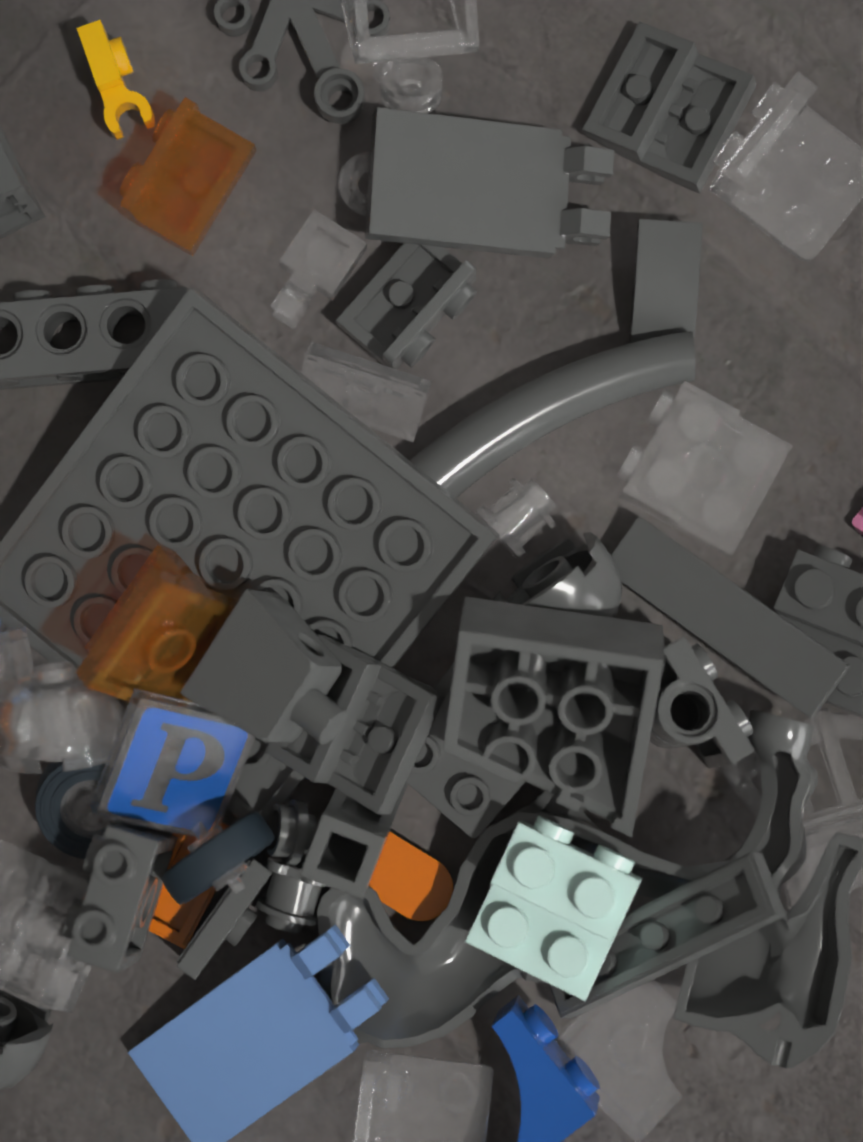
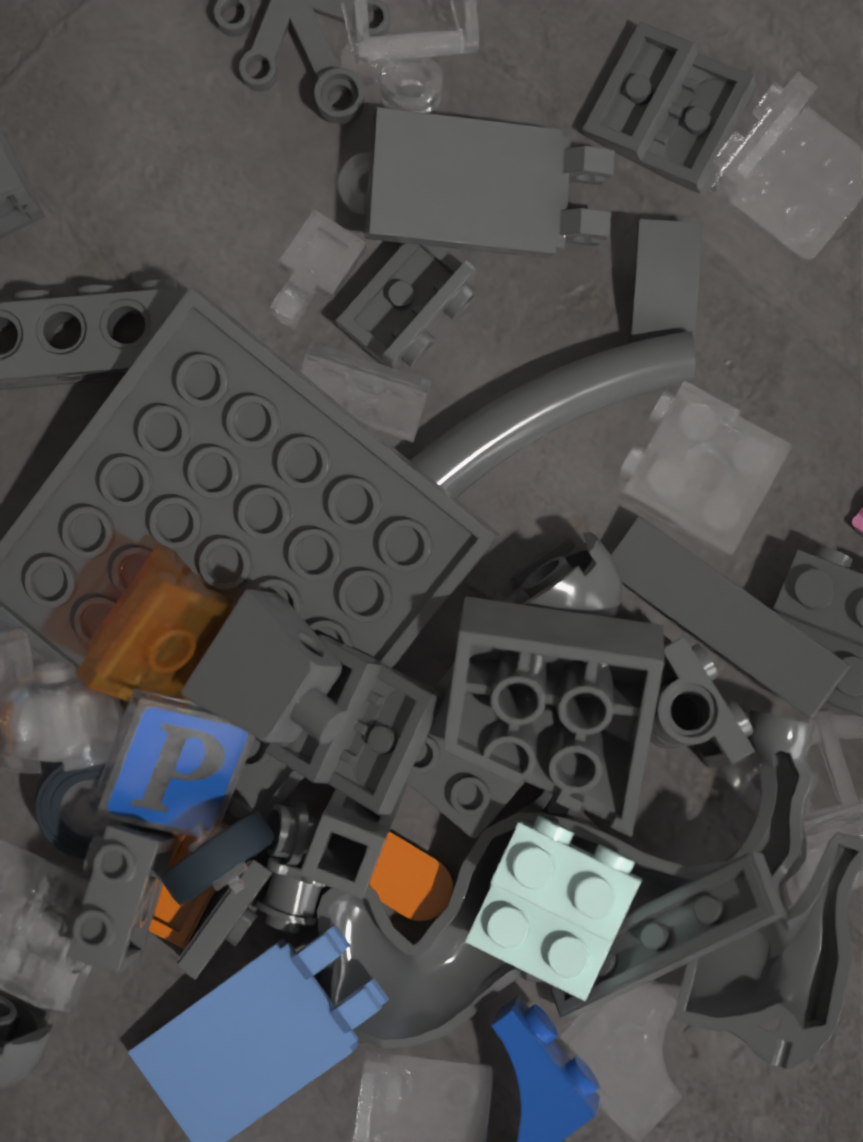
yellow plate [77,20,155,140] -> none
clear orange bracket [119,97,257,256] -> none
clear brick [475,478,557,559] -> none

